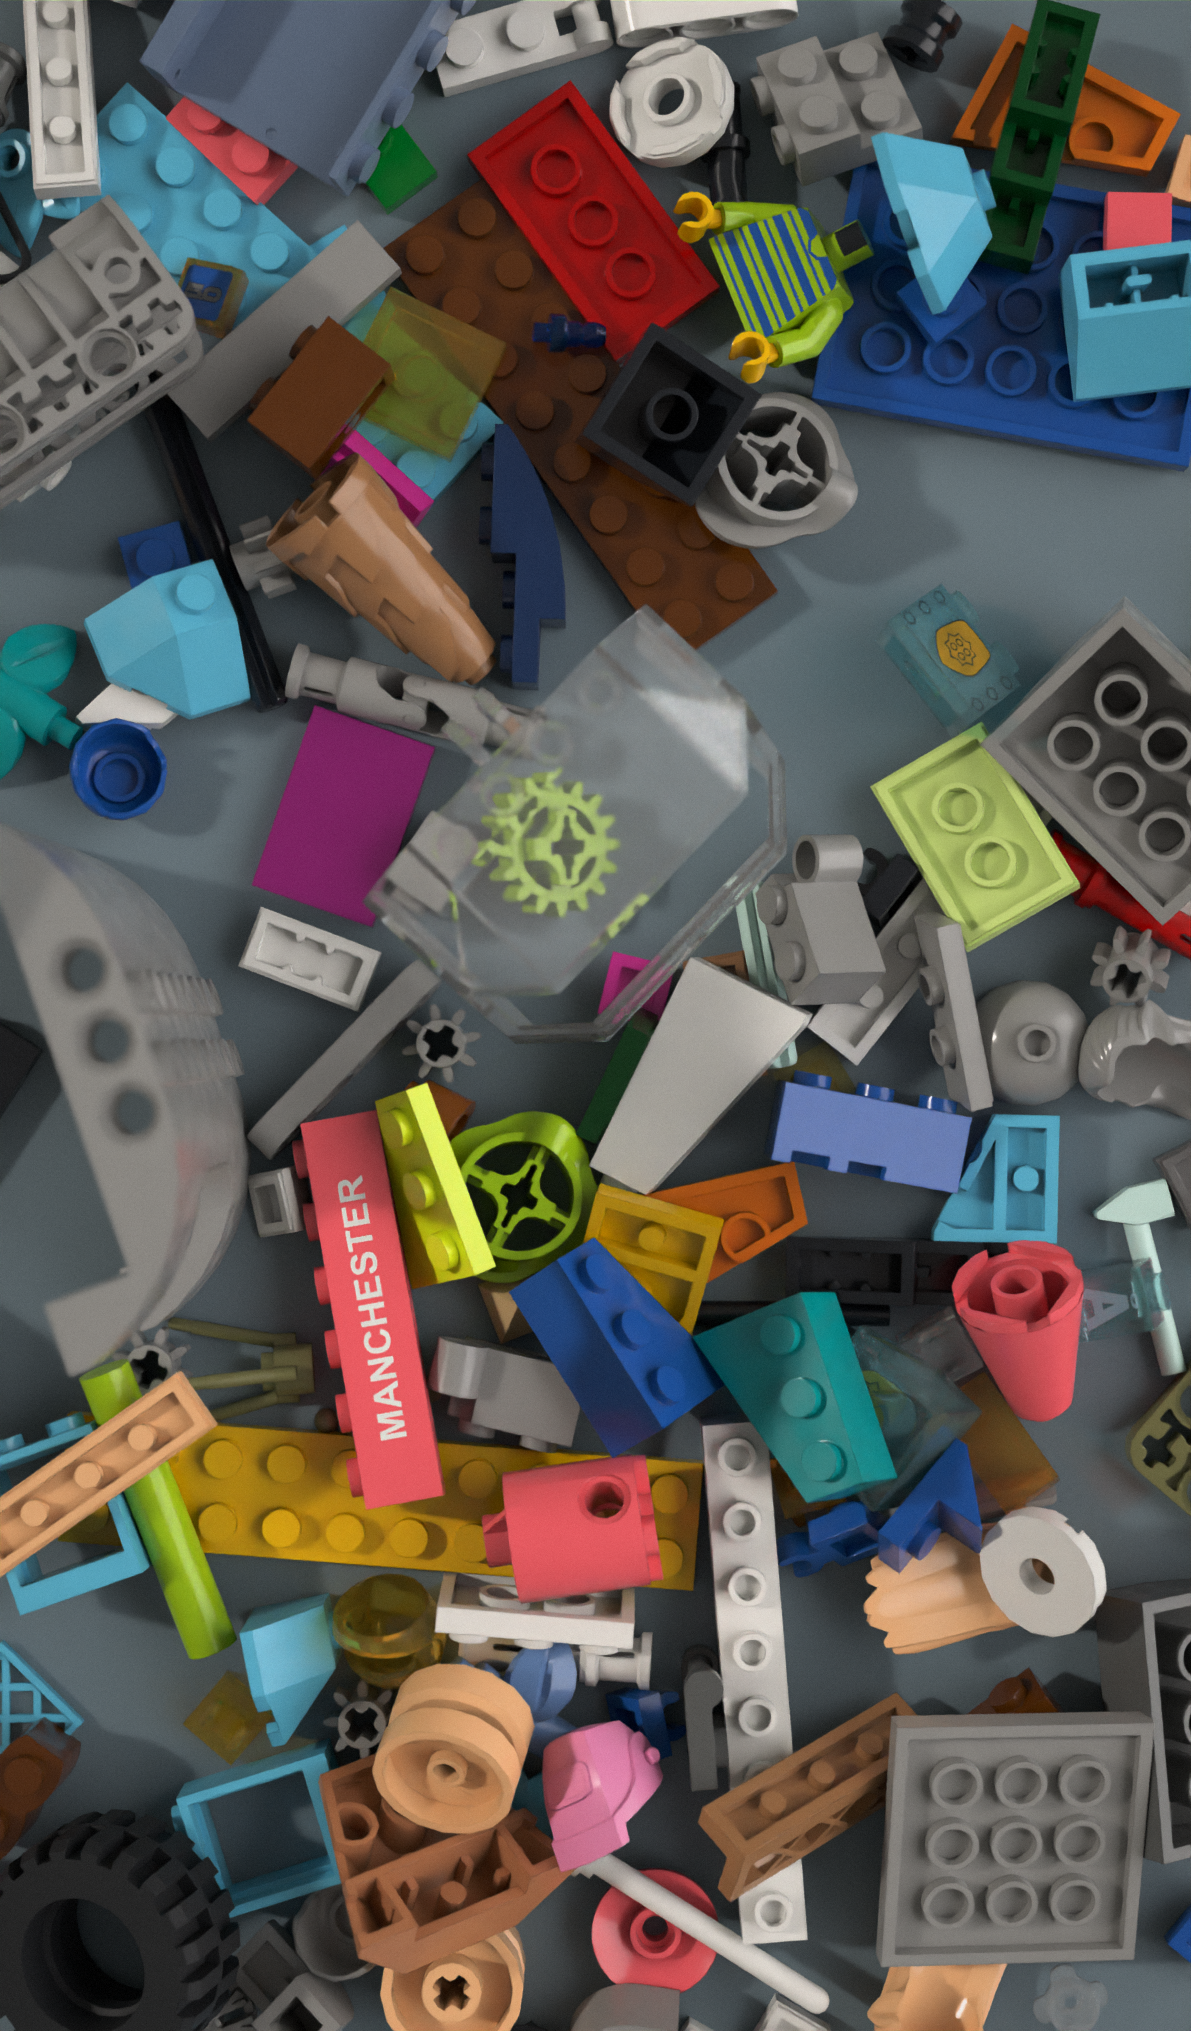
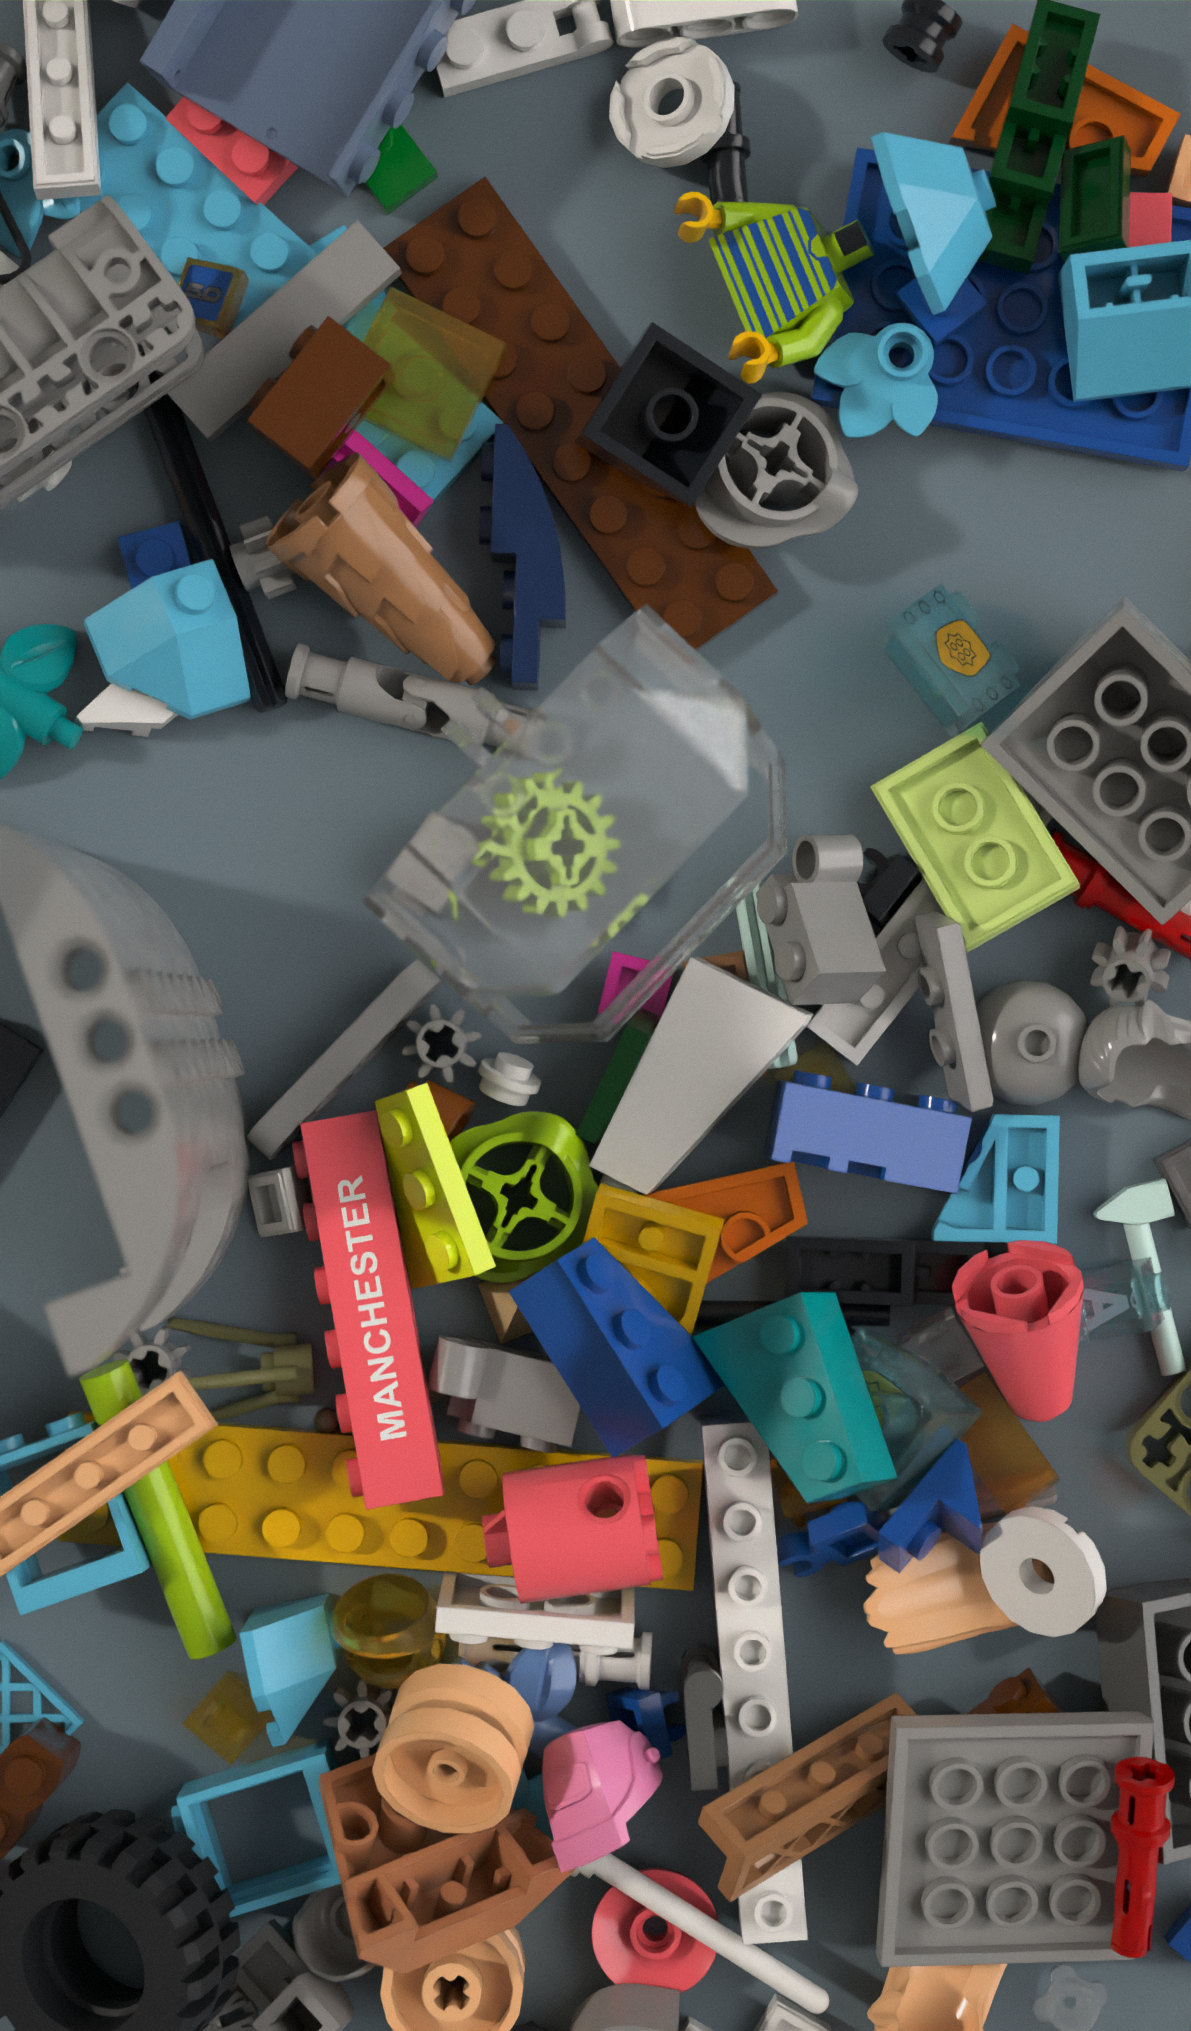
blue hair [69,718,167,821] -> none
white plate [238,907,382,1012] -> none
magenta tile [252,705,436,928] -> none
red plate [467,80,720,365] -> none
clear blue piece [532,313,606,353] -> none
light grey plate [750,32,923,187] -> none
none -> white plate [478,1052,541,1106]
none -> medium azure plate [814,323,938,438]
none -> dark green tile [1059,135,1131,264]
none -> red pin [1110,1757,1175,1958]

